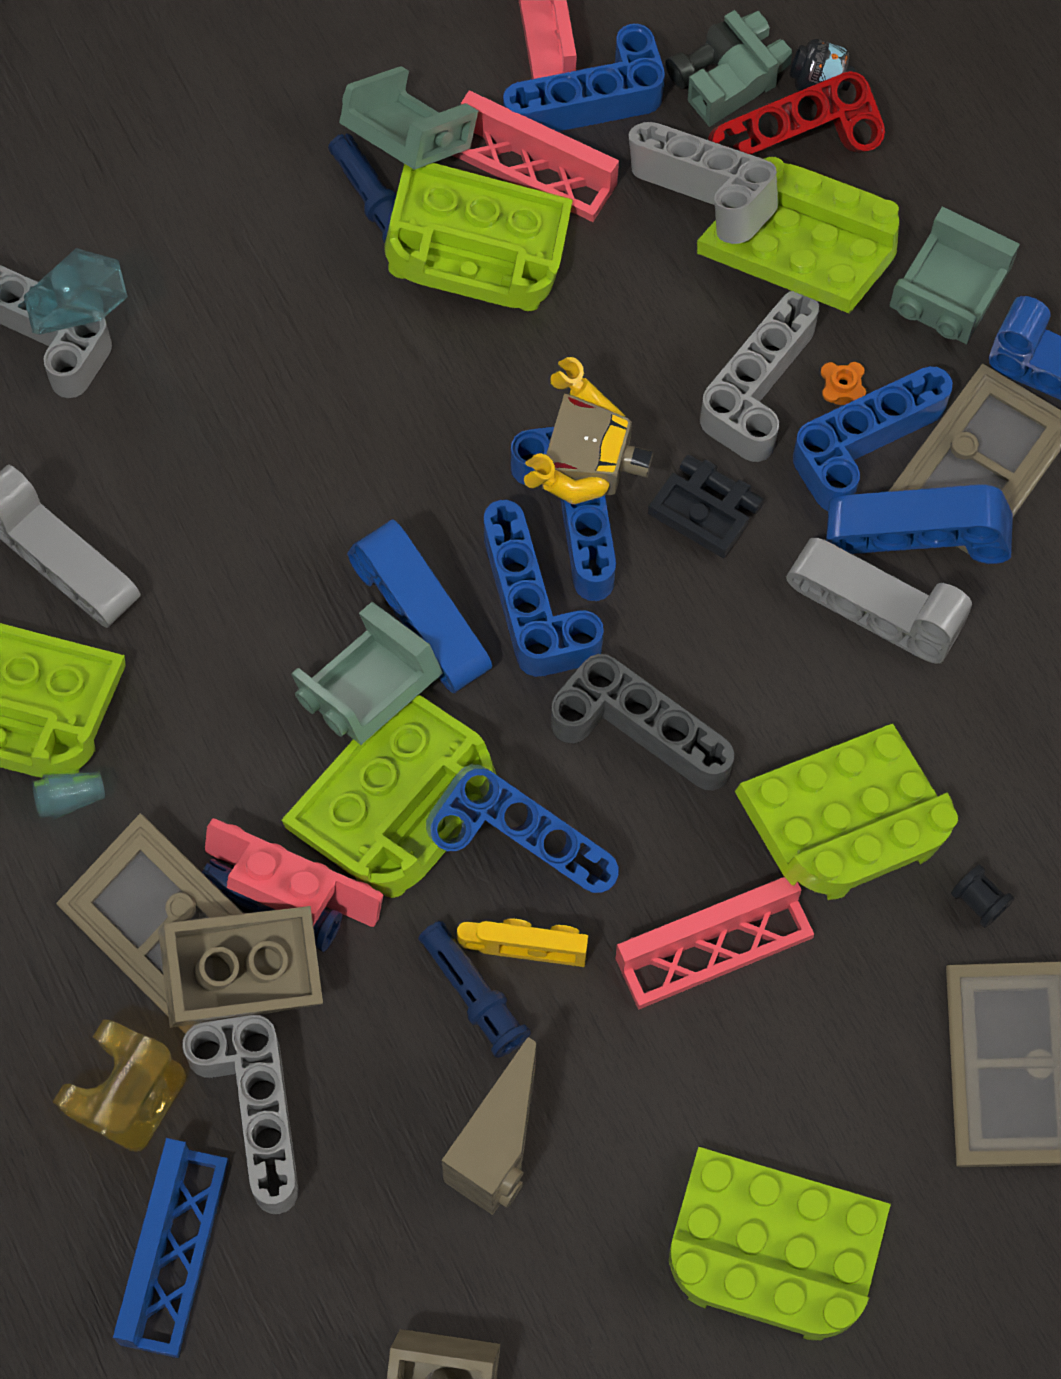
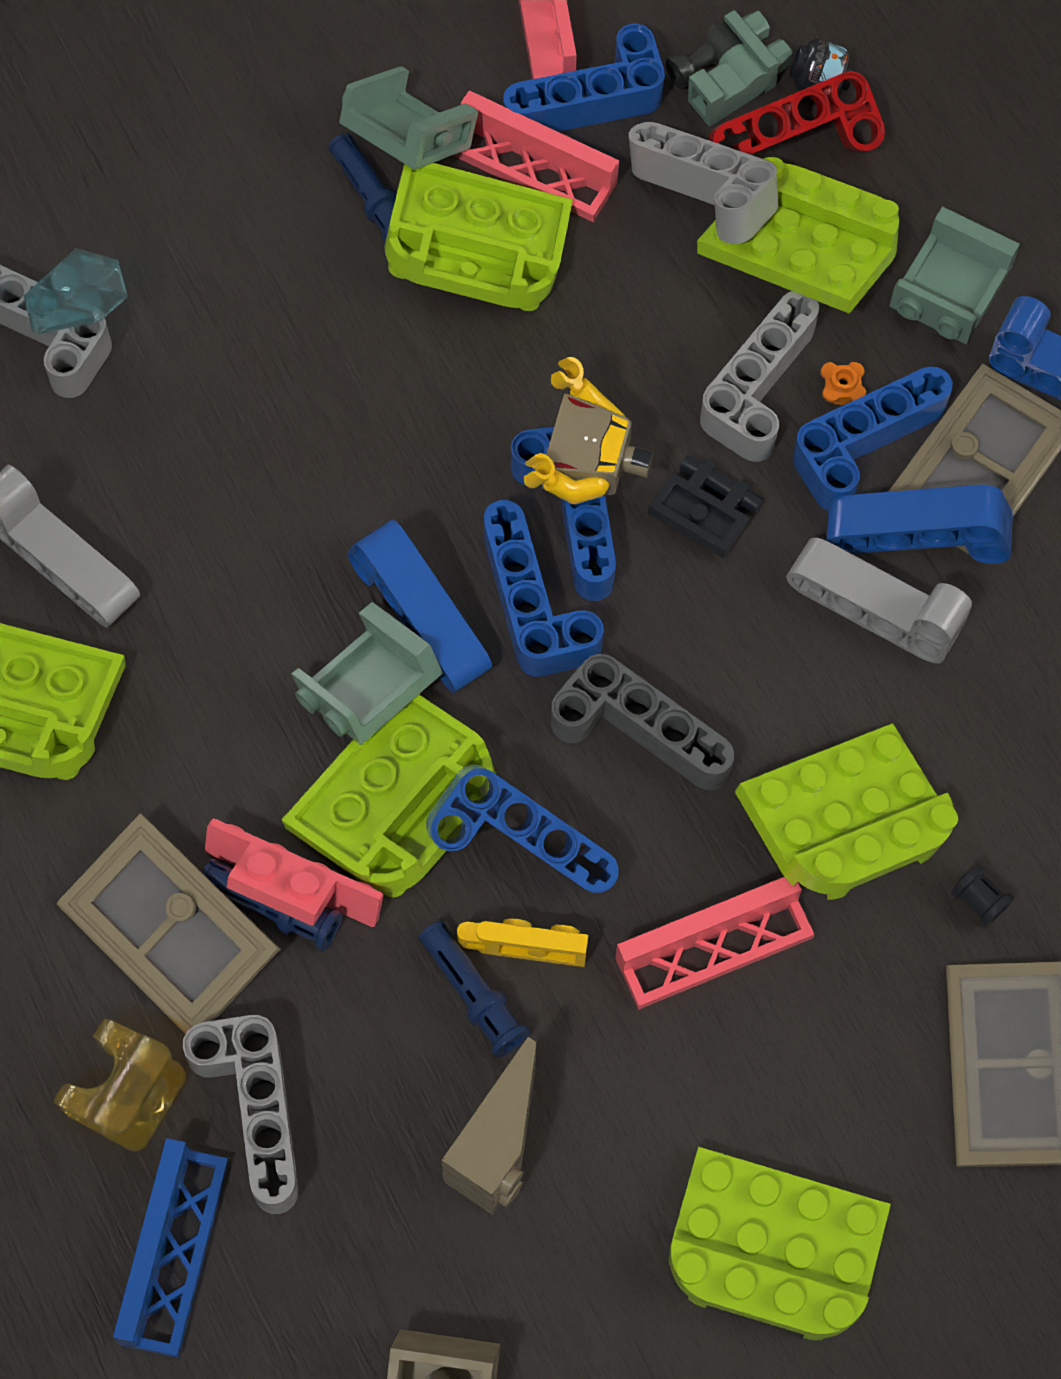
clear light blue cone [32,771,105,820] -> none
dark tan slope [158,906,323,1028] -> none

